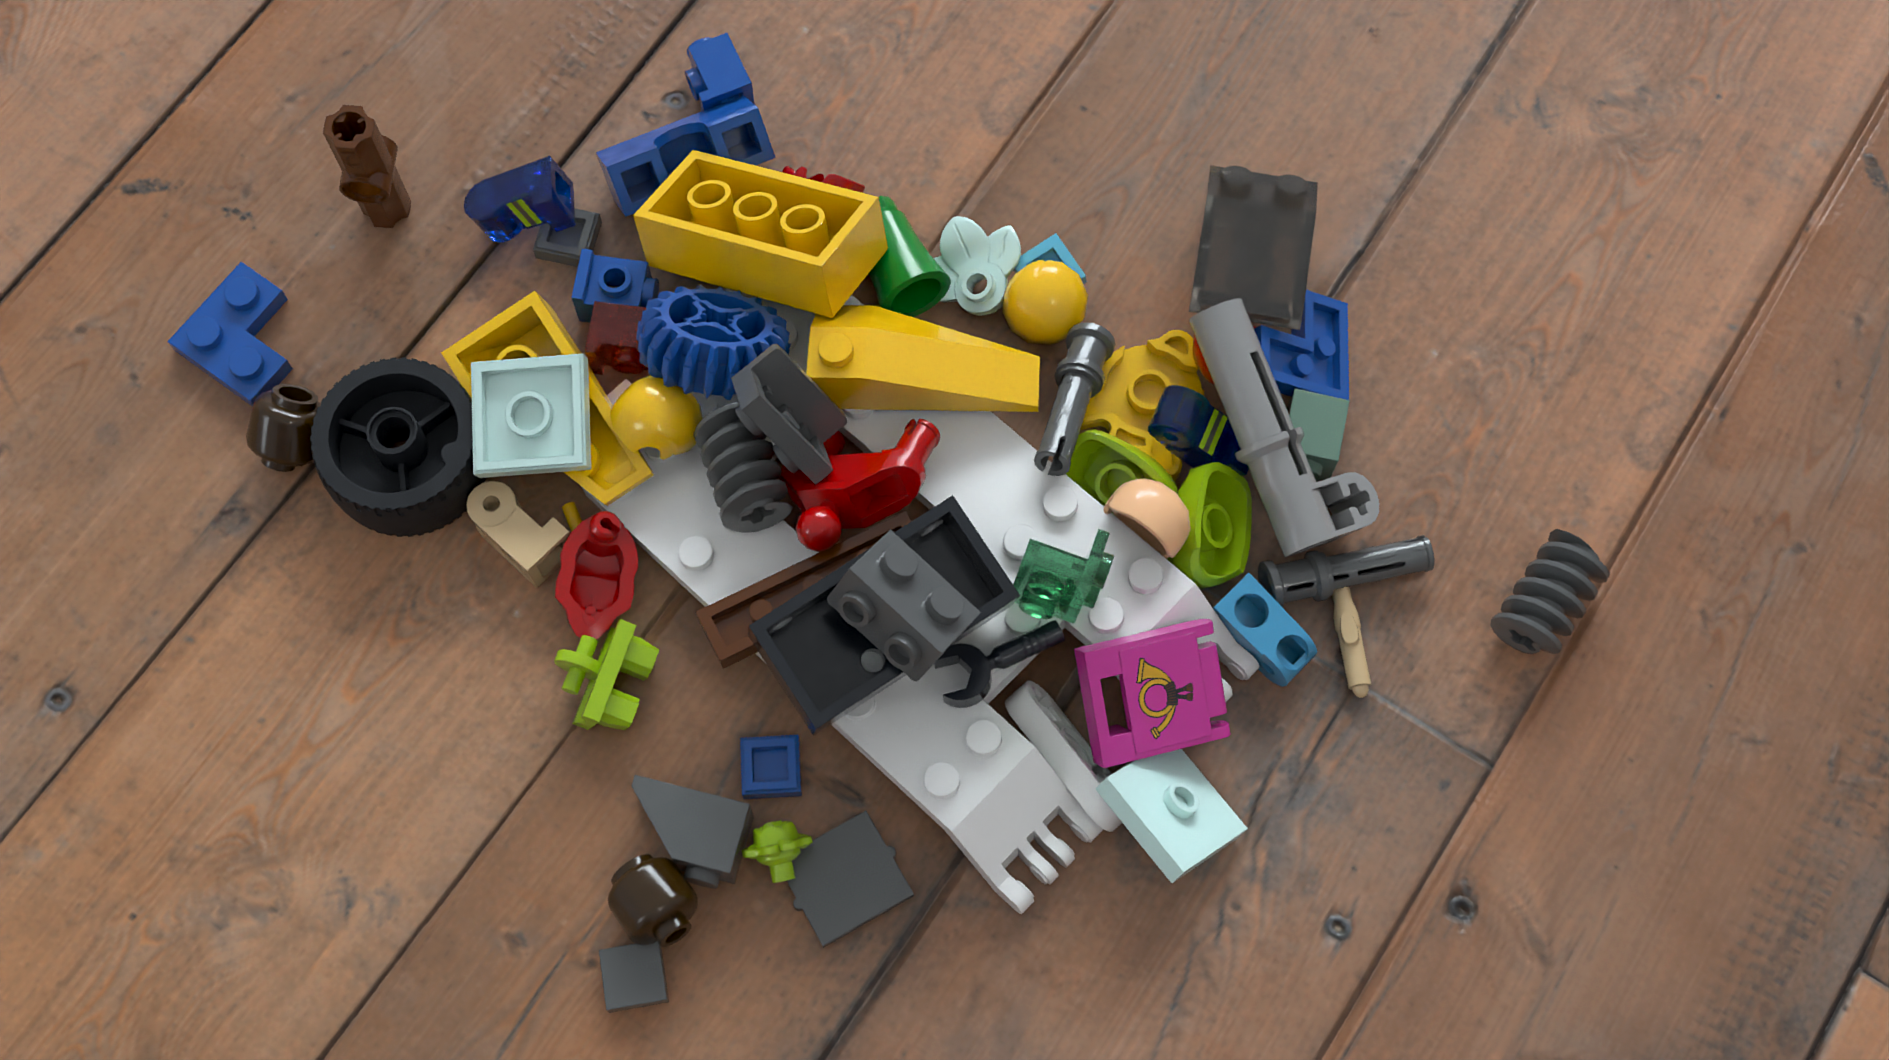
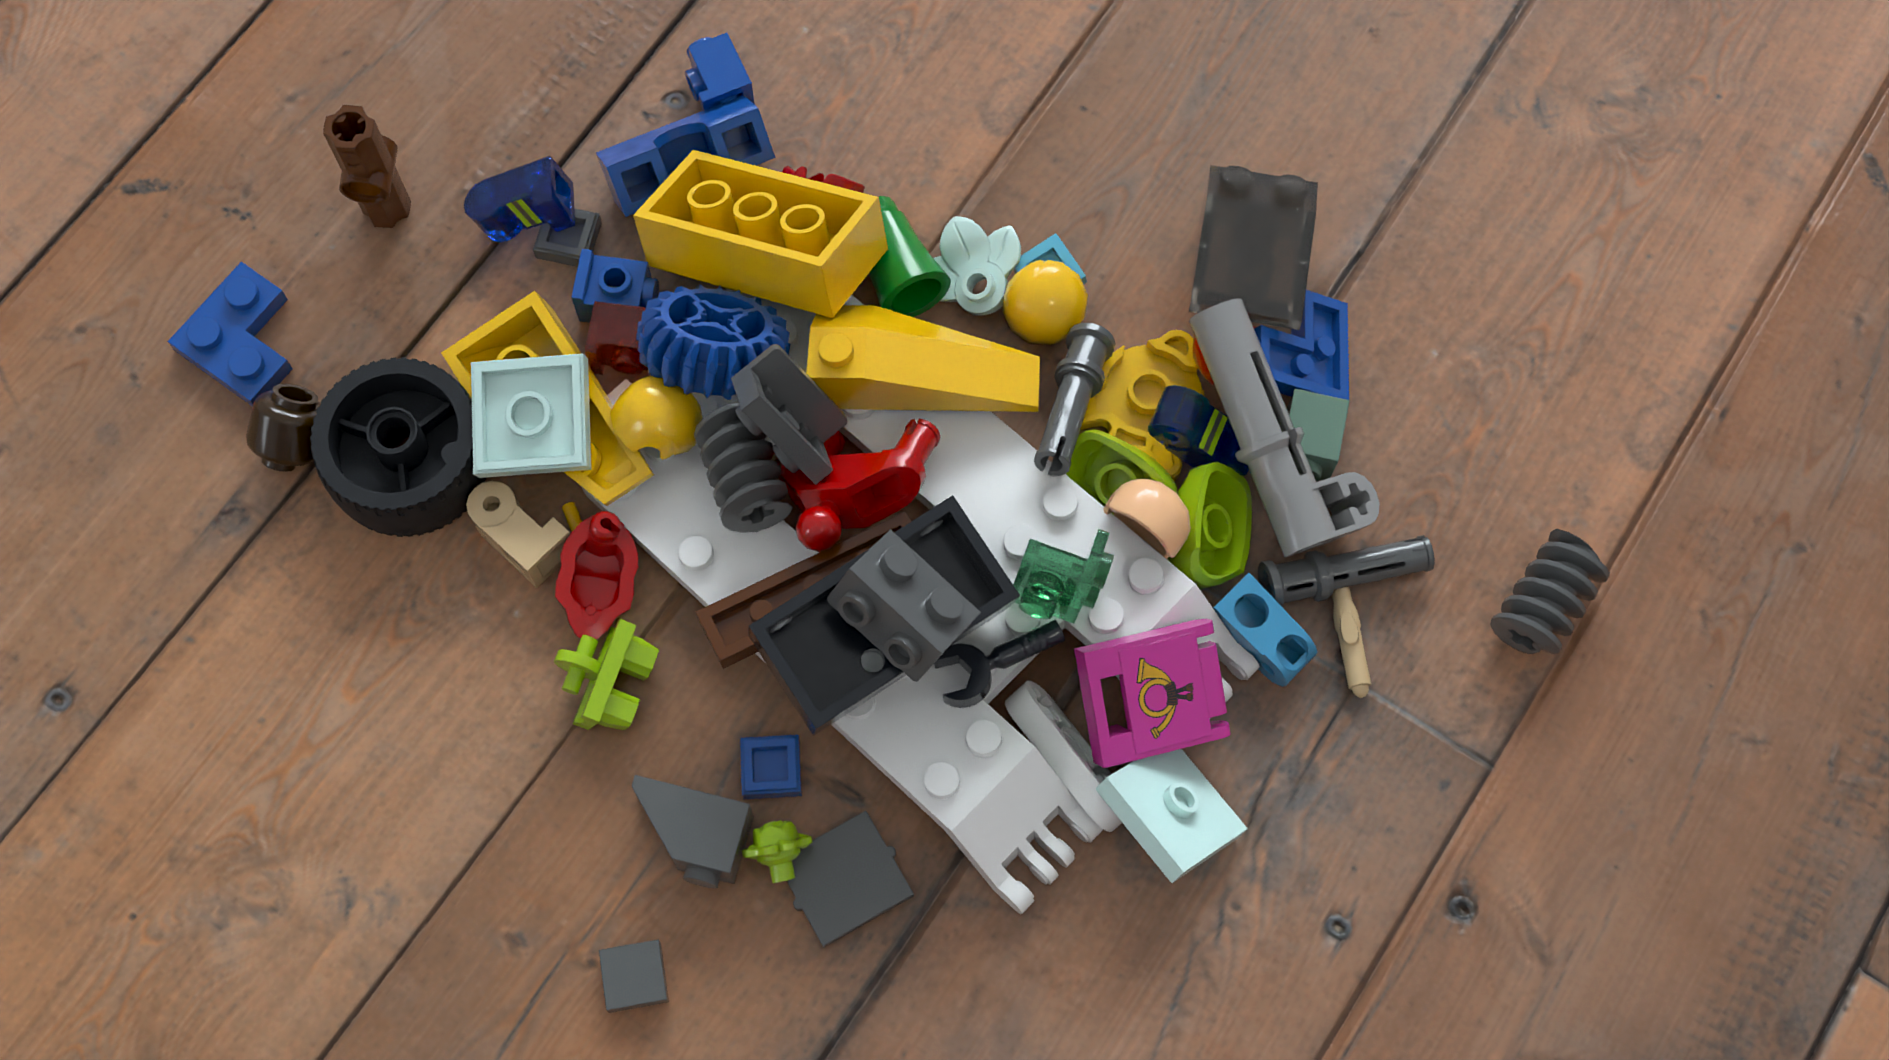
dark brown head [608,854,698,947] -> none

